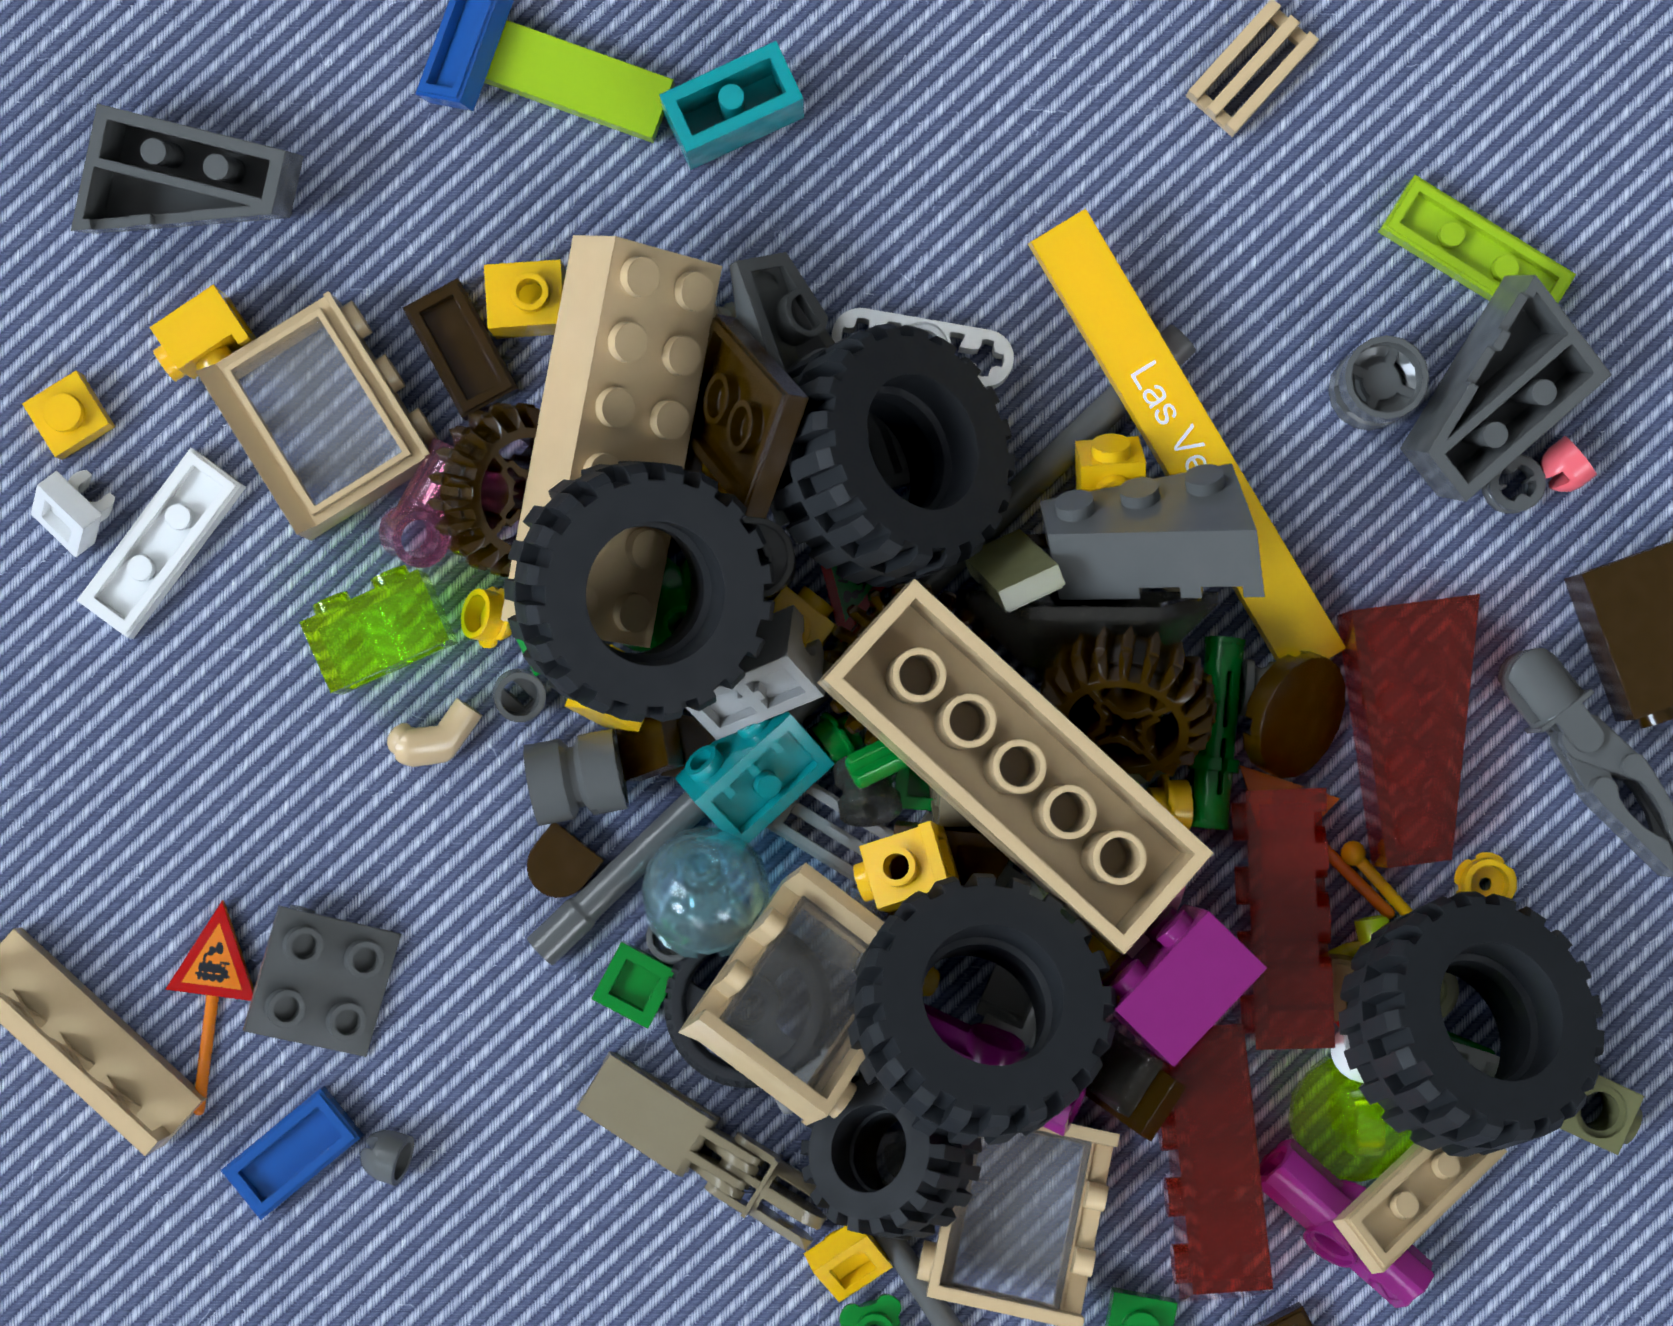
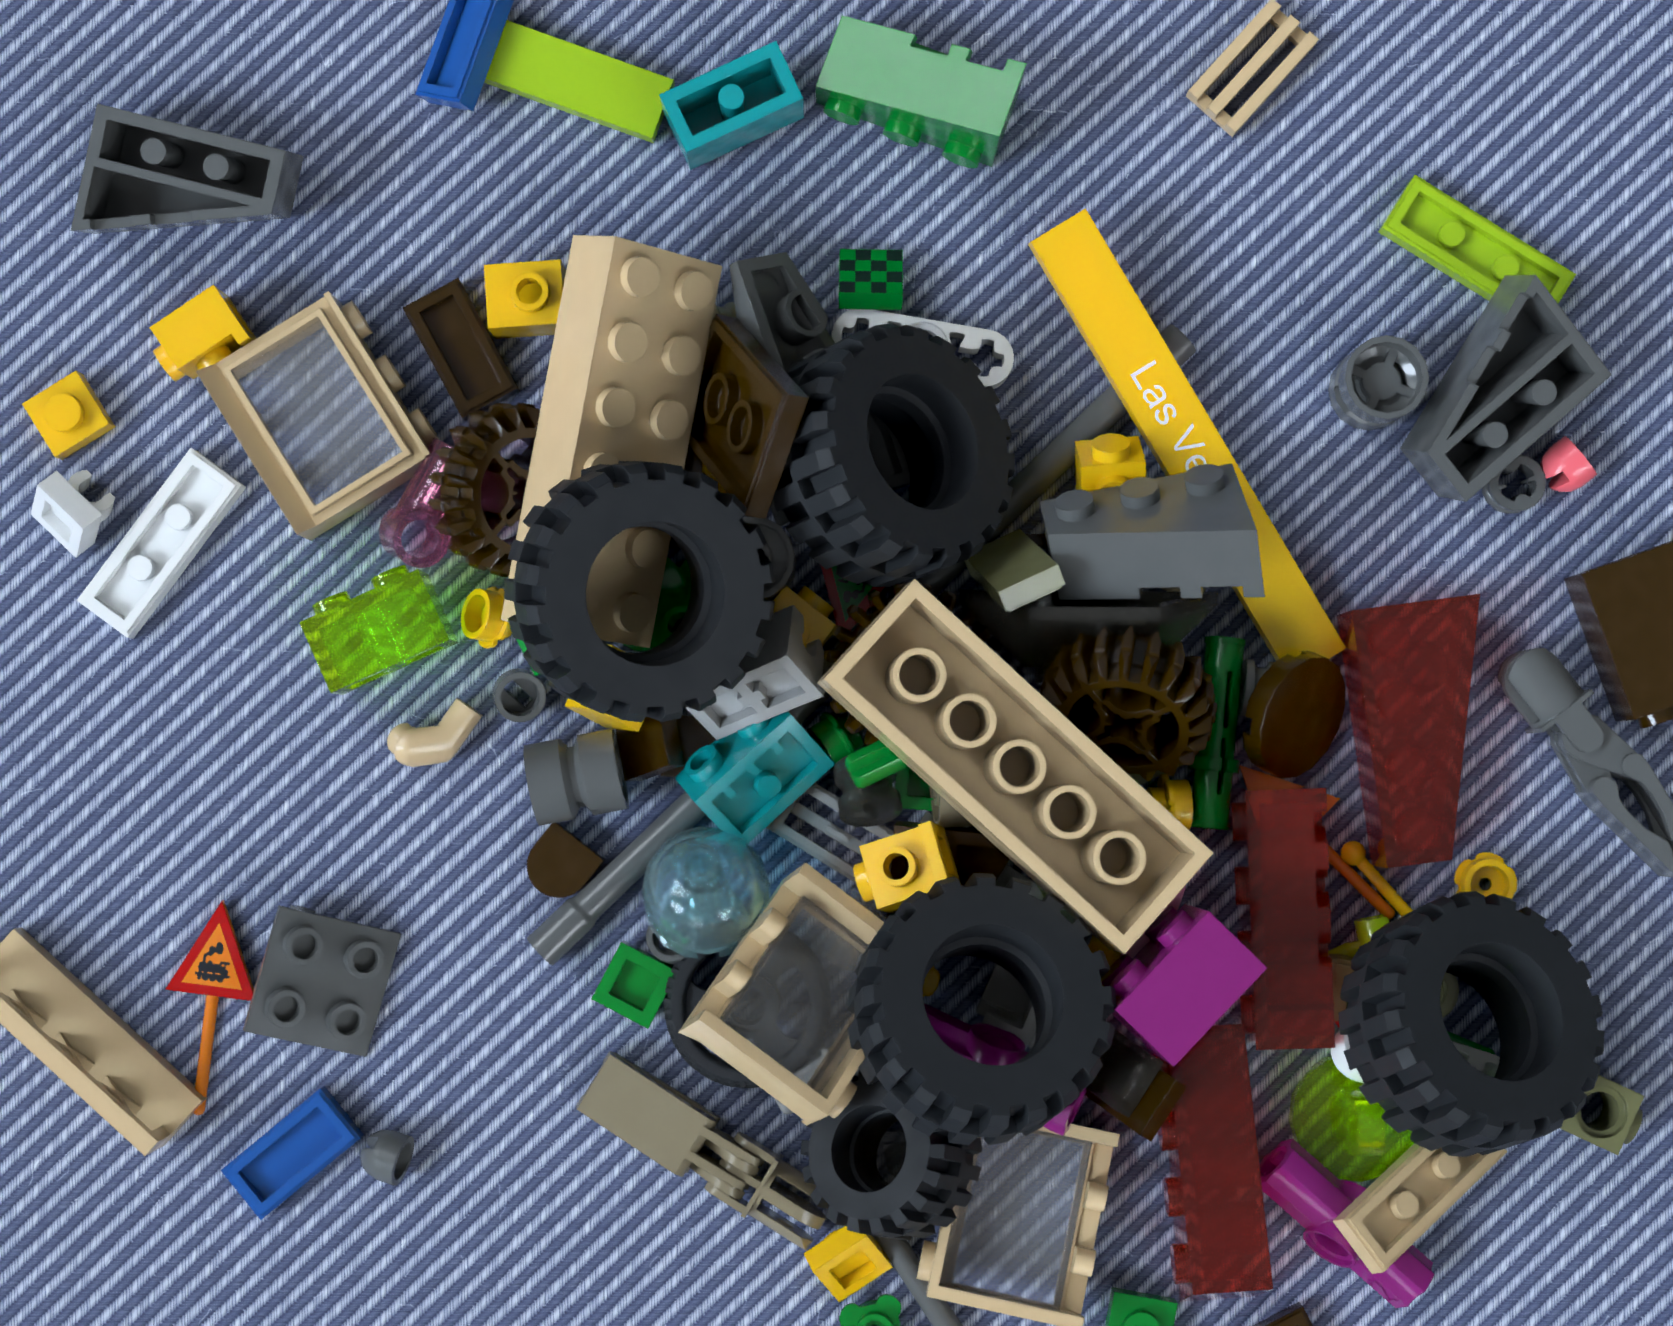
none -> wedge [815,15,1027,168]
none -> green tile [839,249,903,310]

